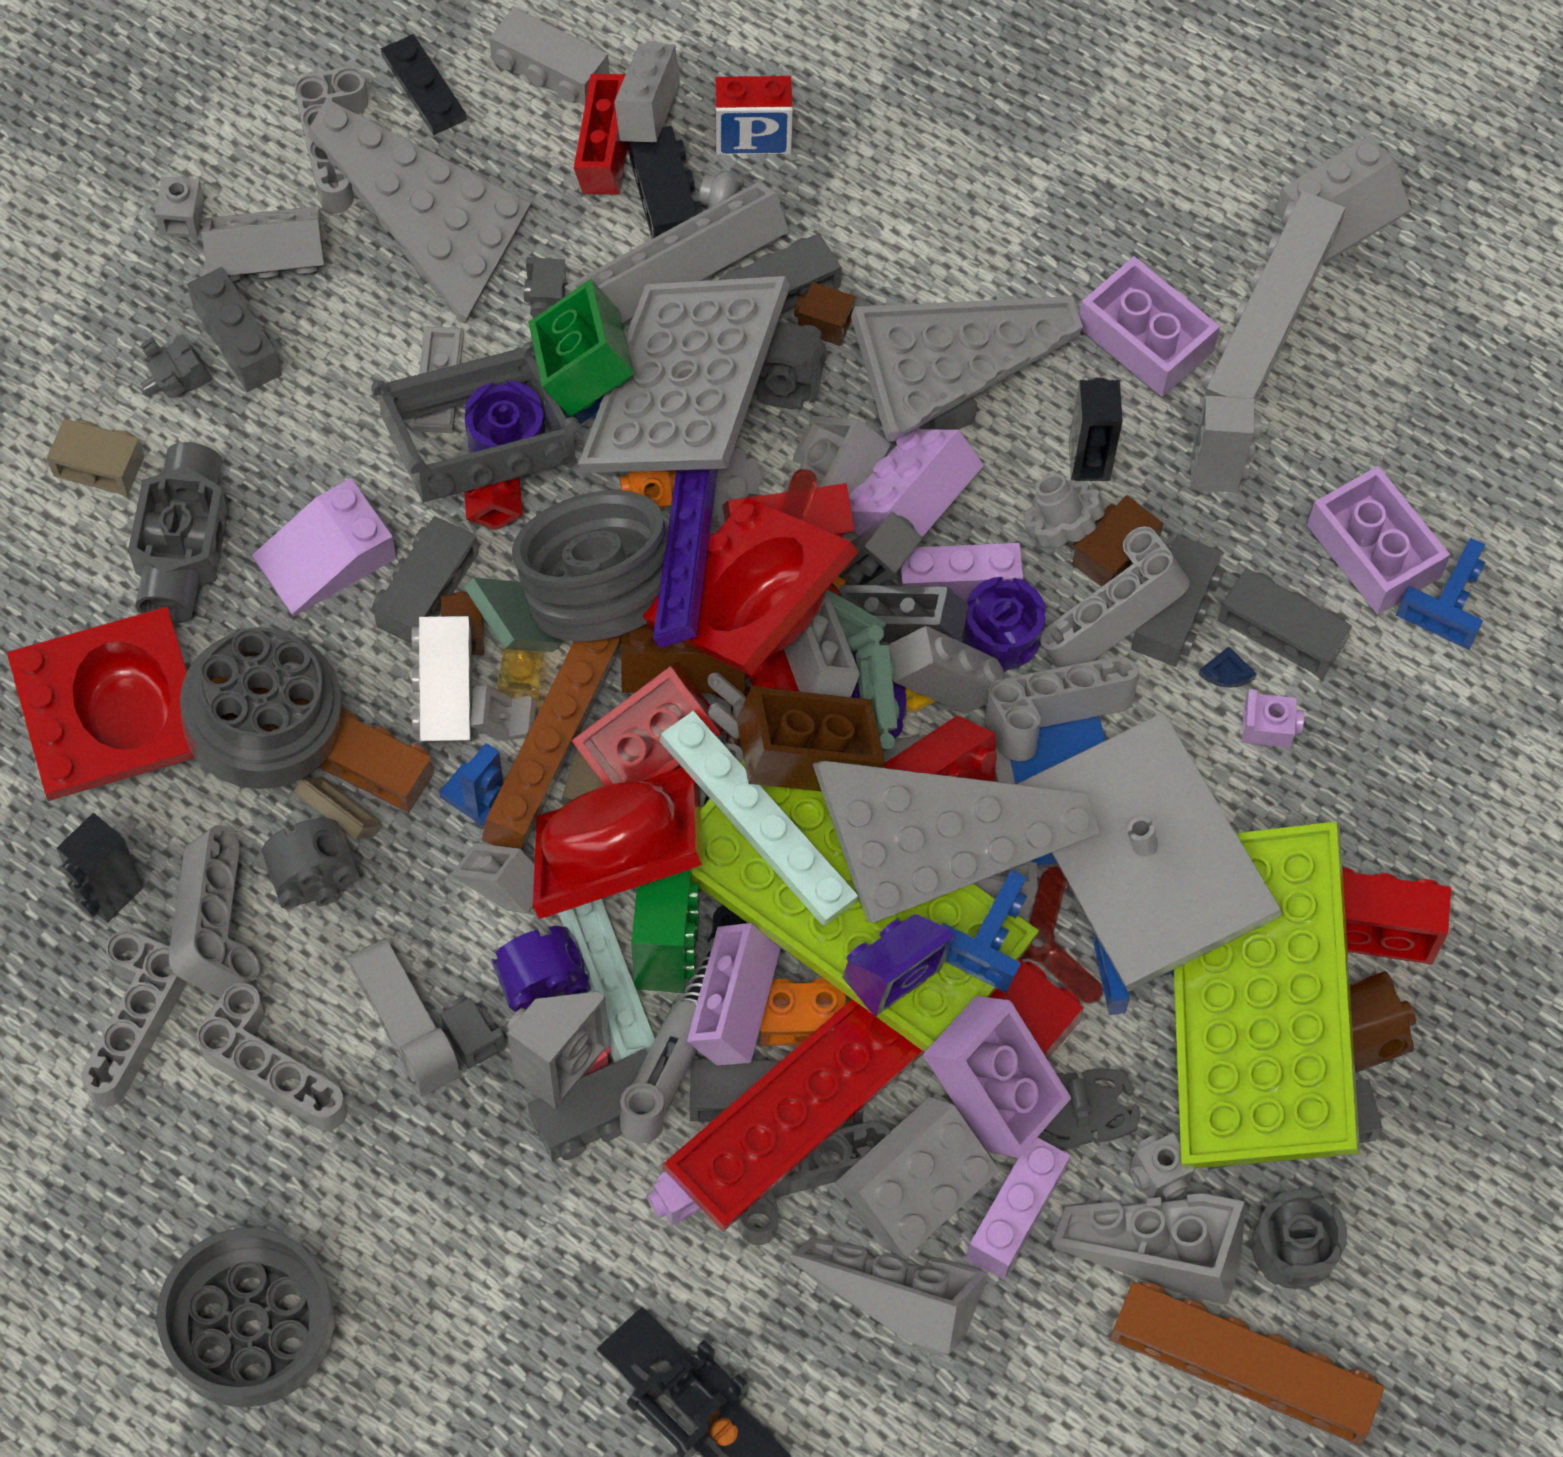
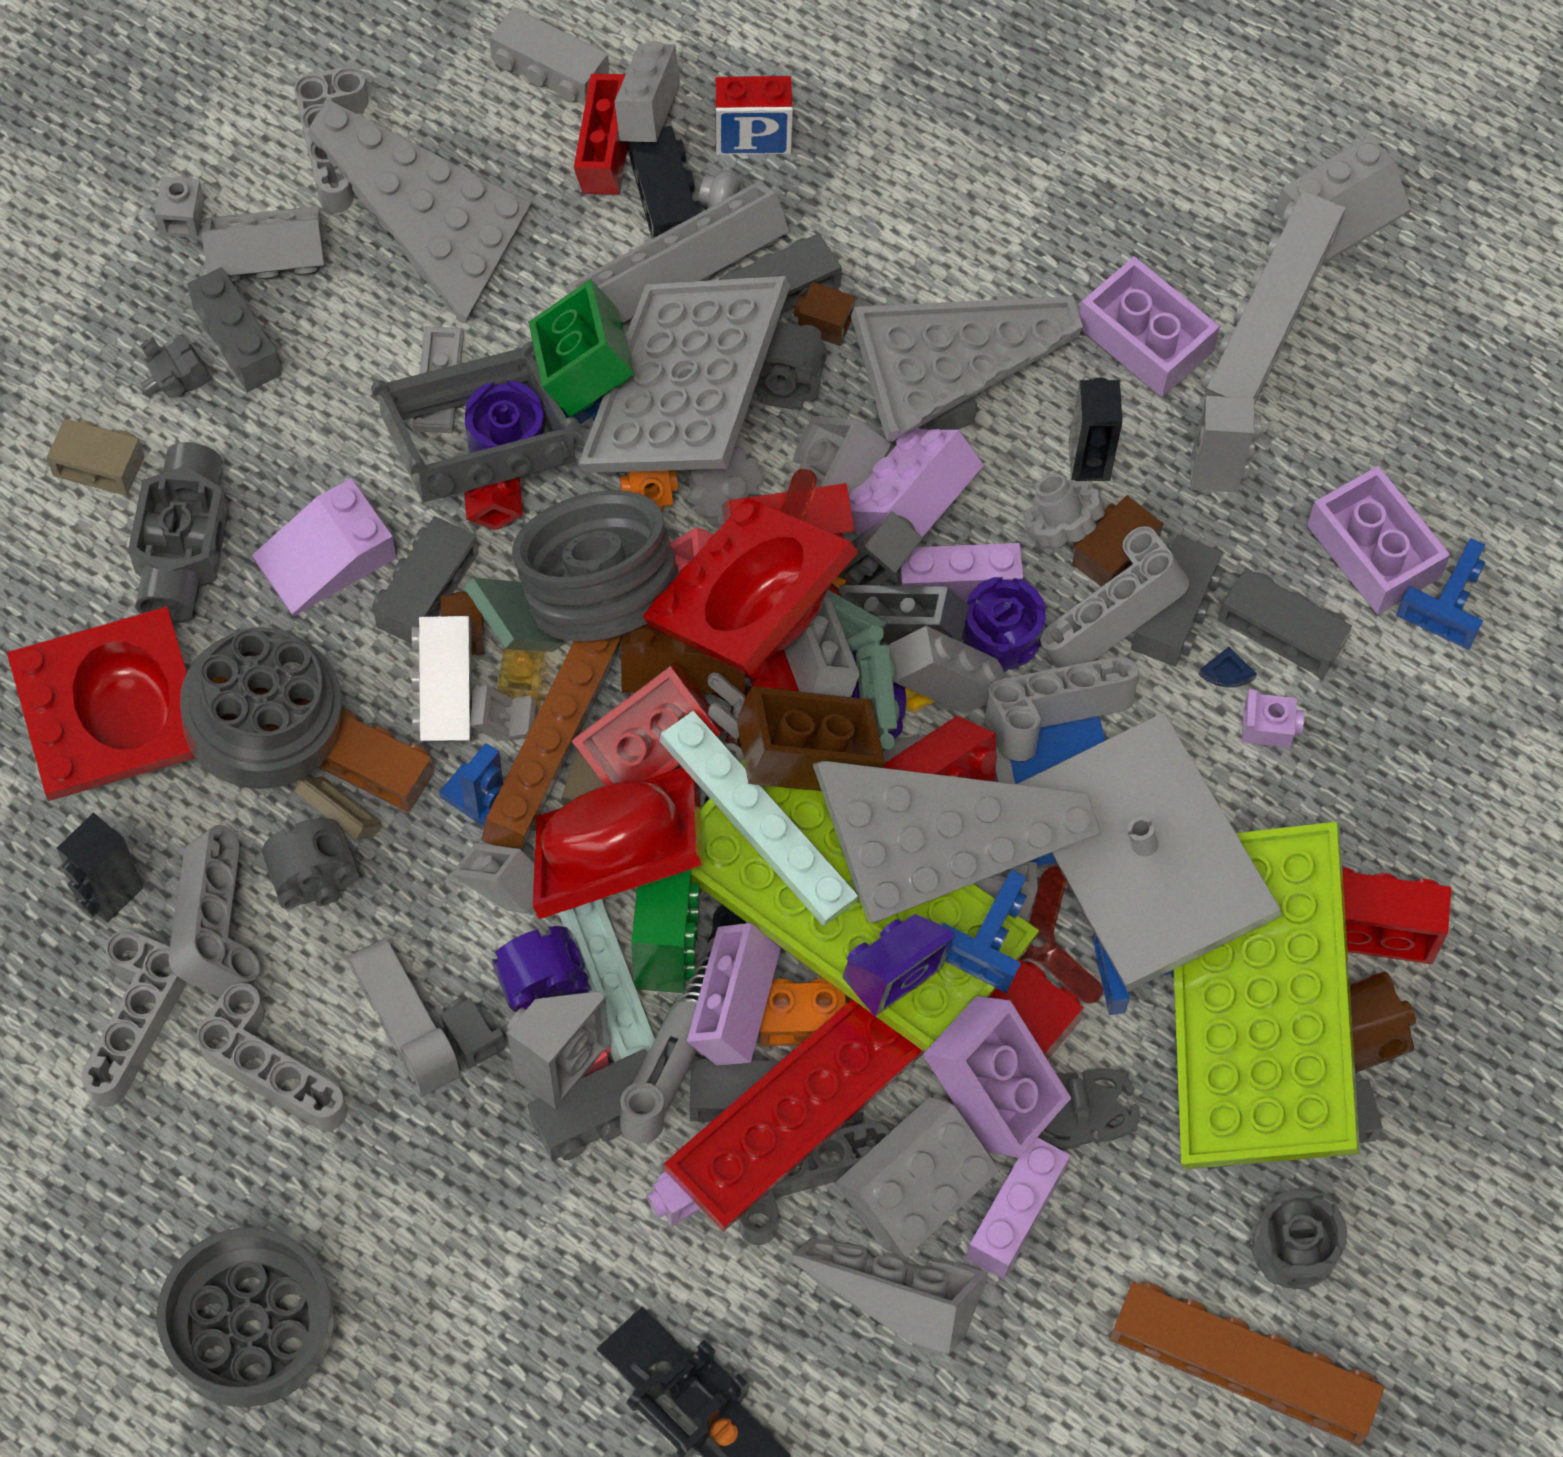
black plate [381,34,467,135] -> none
dark grey brick [524,257,566,318] -> none
dark purple tile [653,469,718,648] -> none
light grey wedge [1052,1193,1246,1304] -> none
light grey brick [1129,1132,1195,1200] -> none

